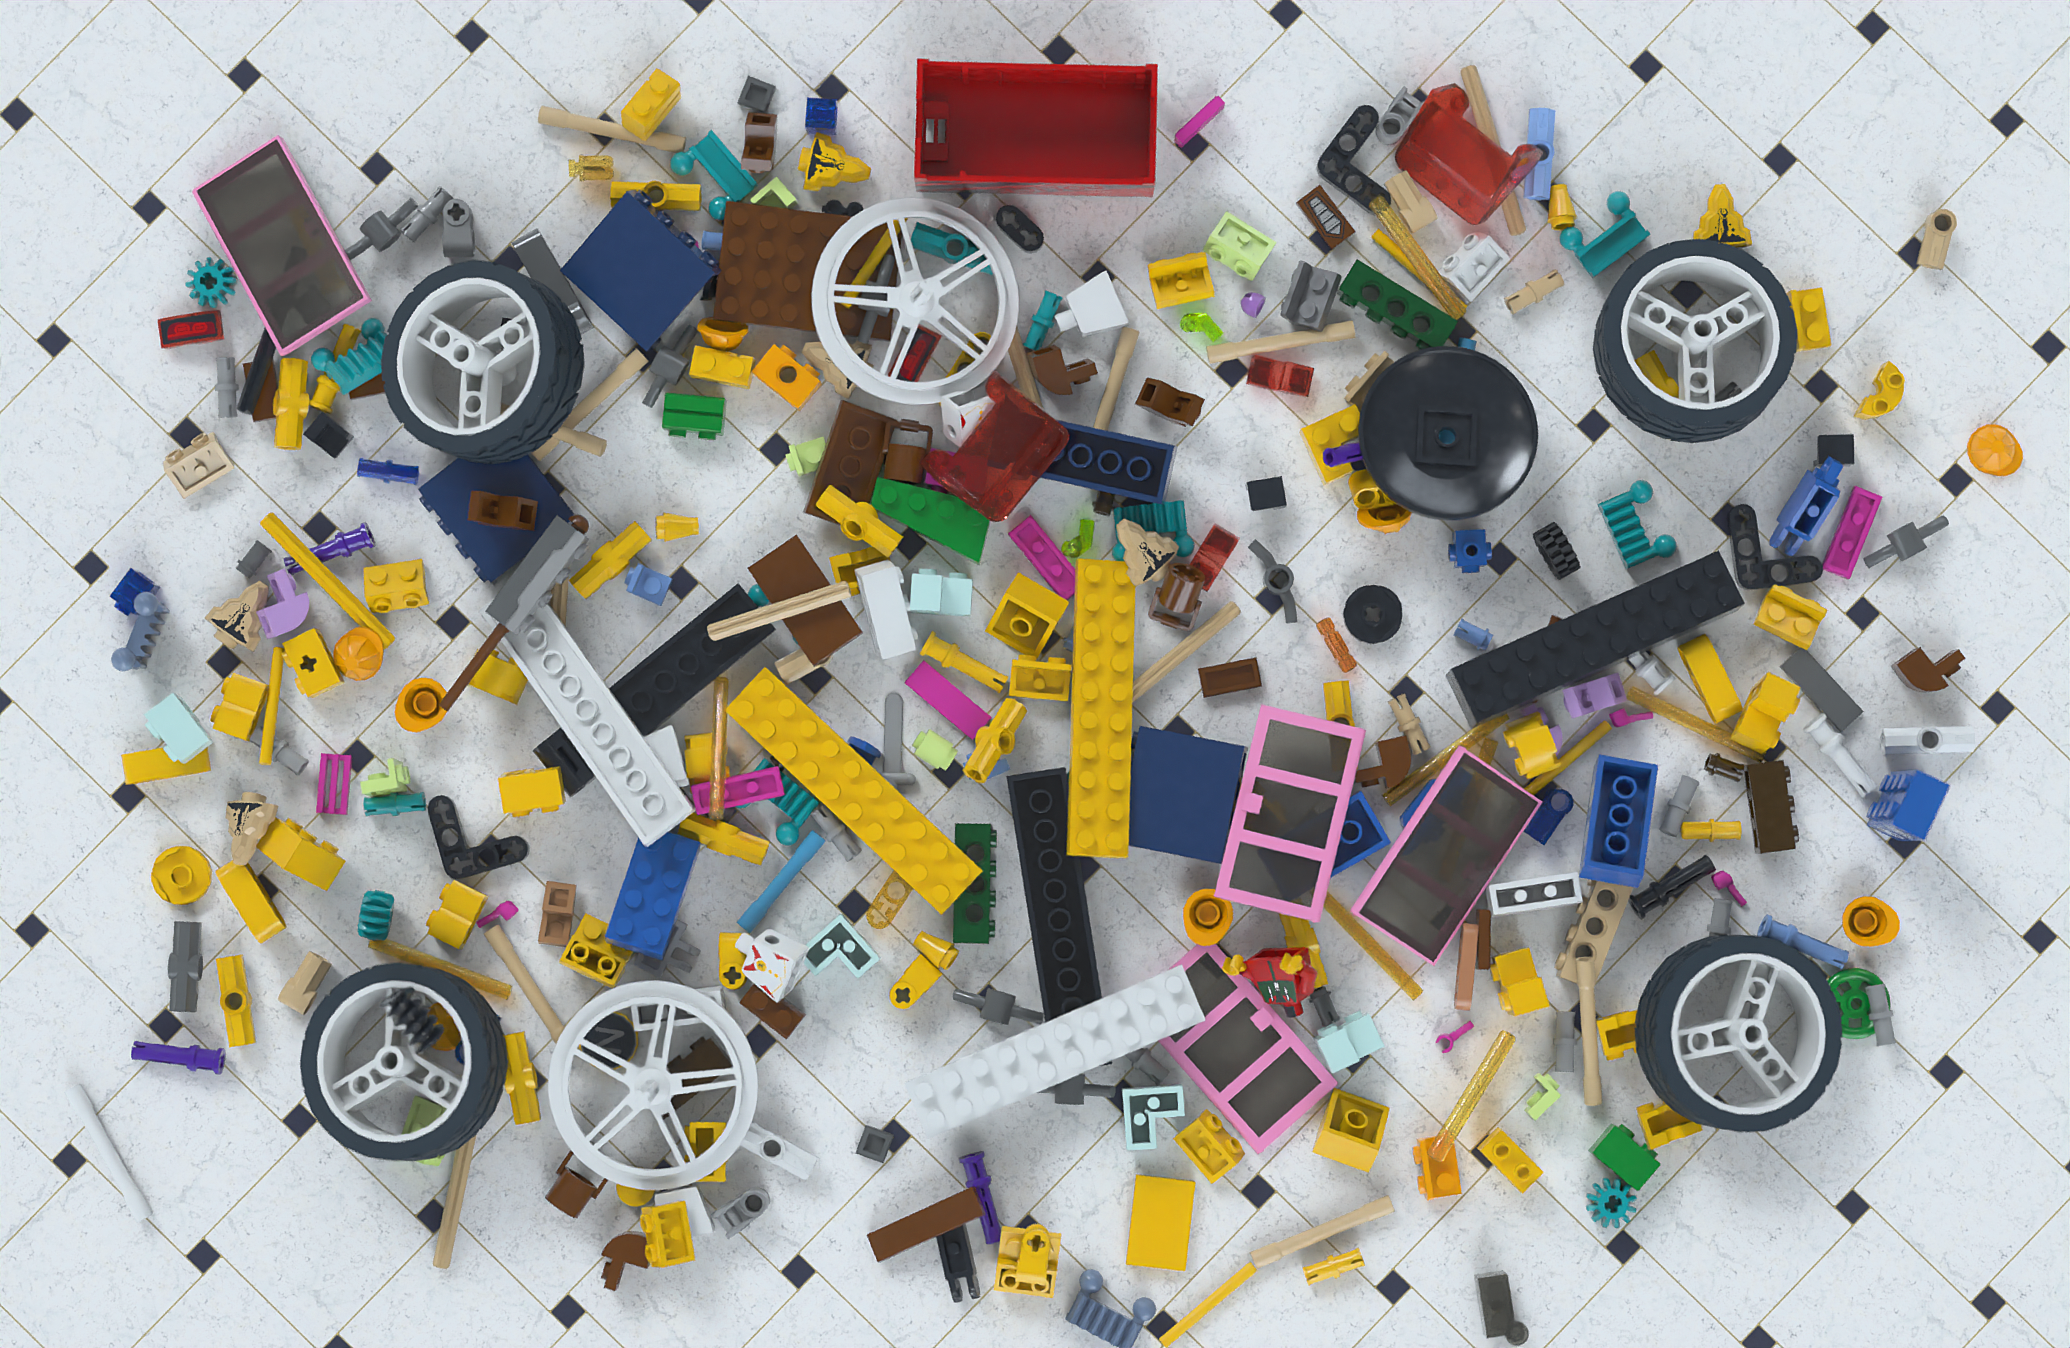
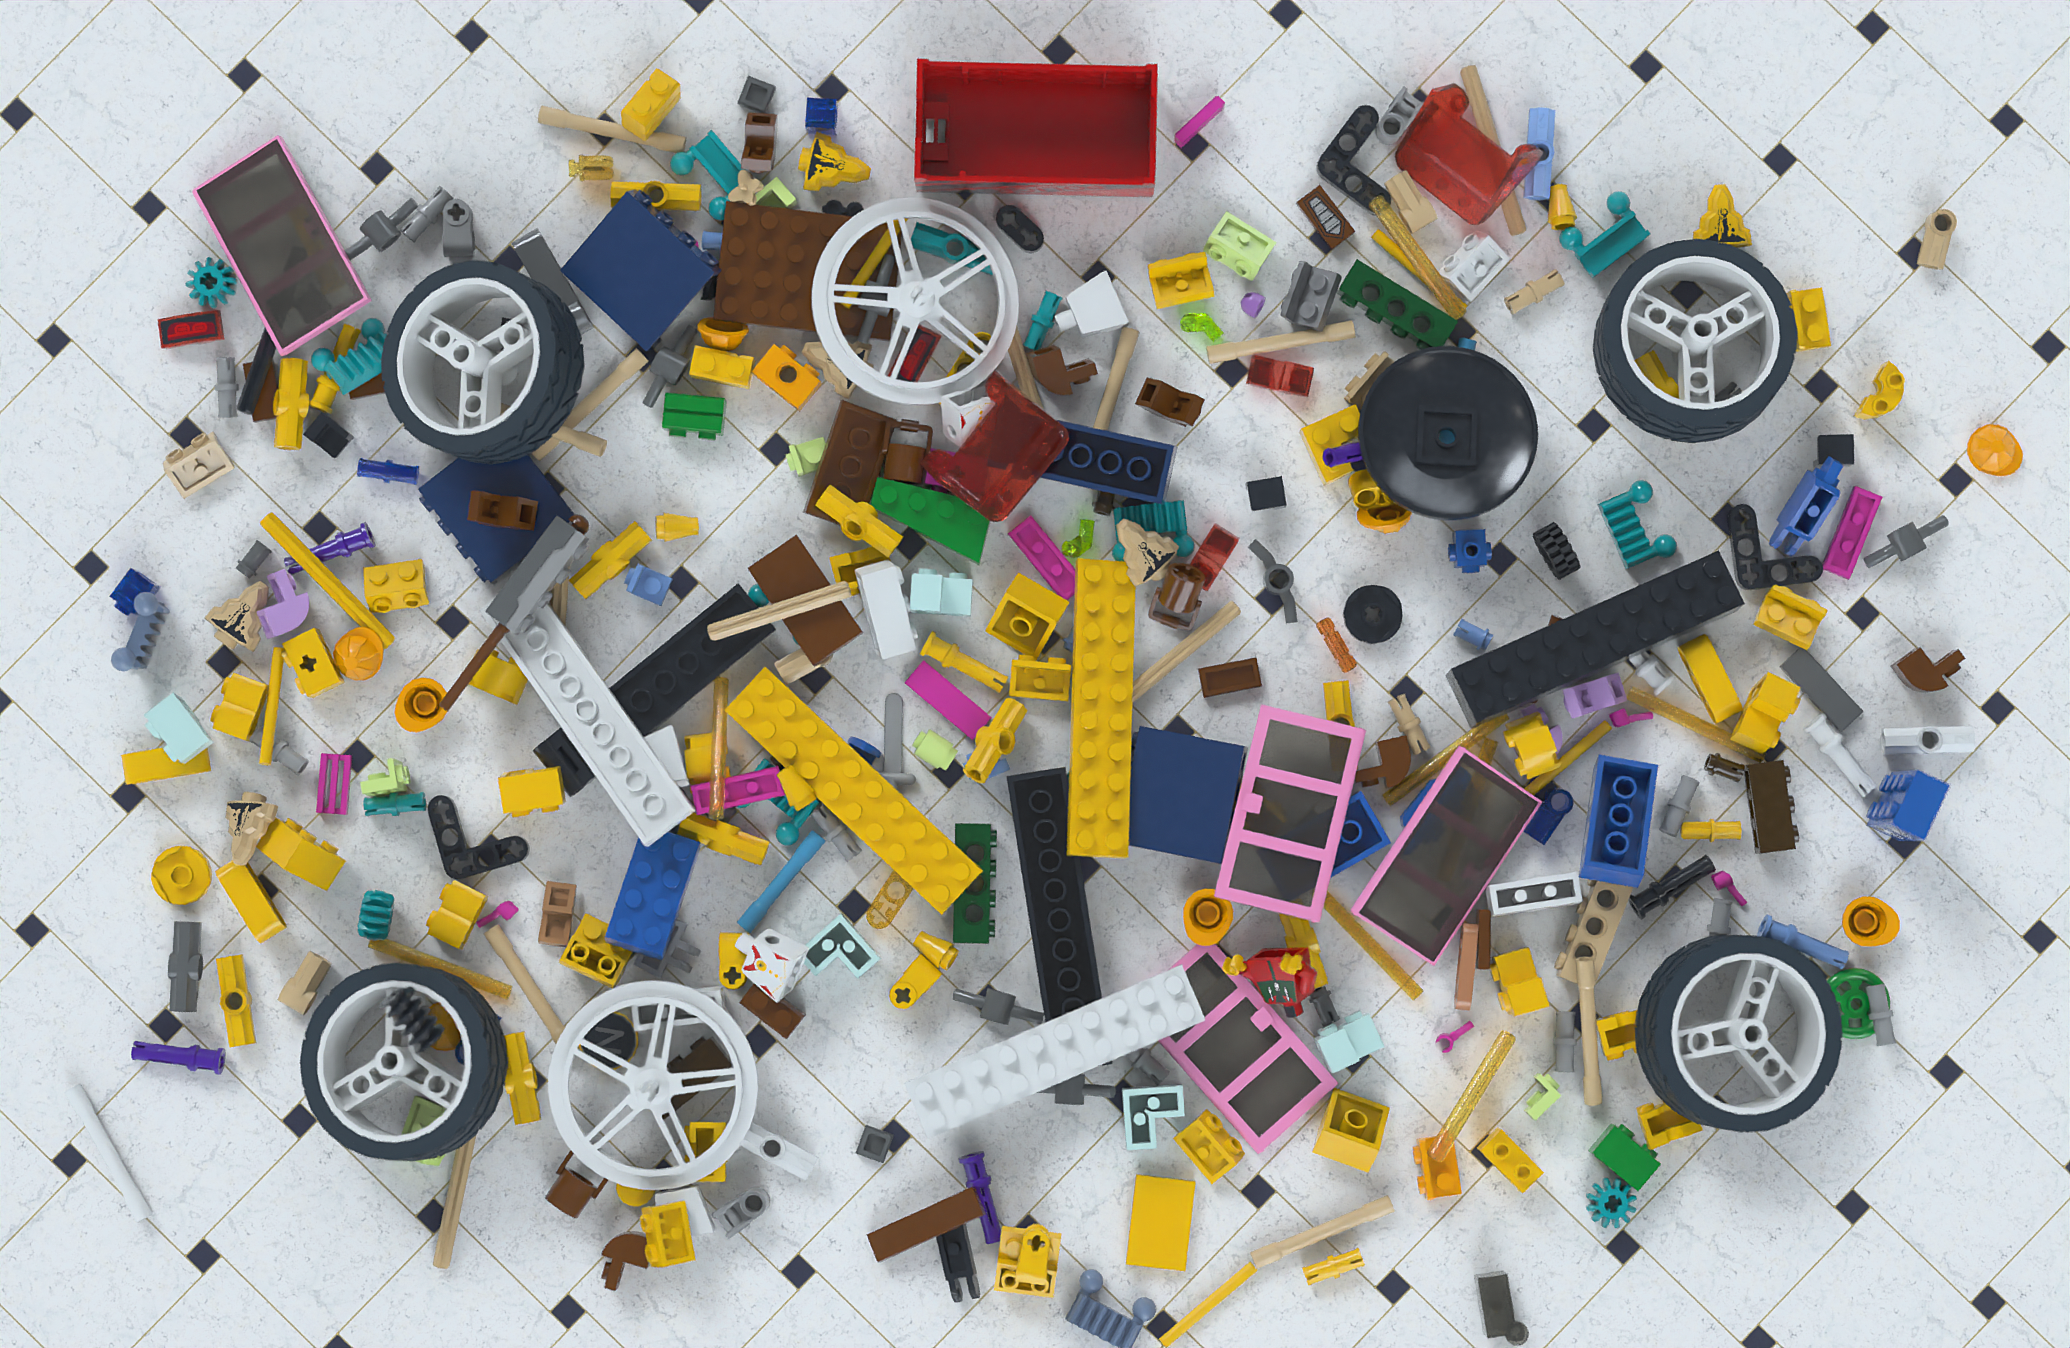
none -> tan piece [728,170,764,206]
none -> yellow cone [776,765,816,811]

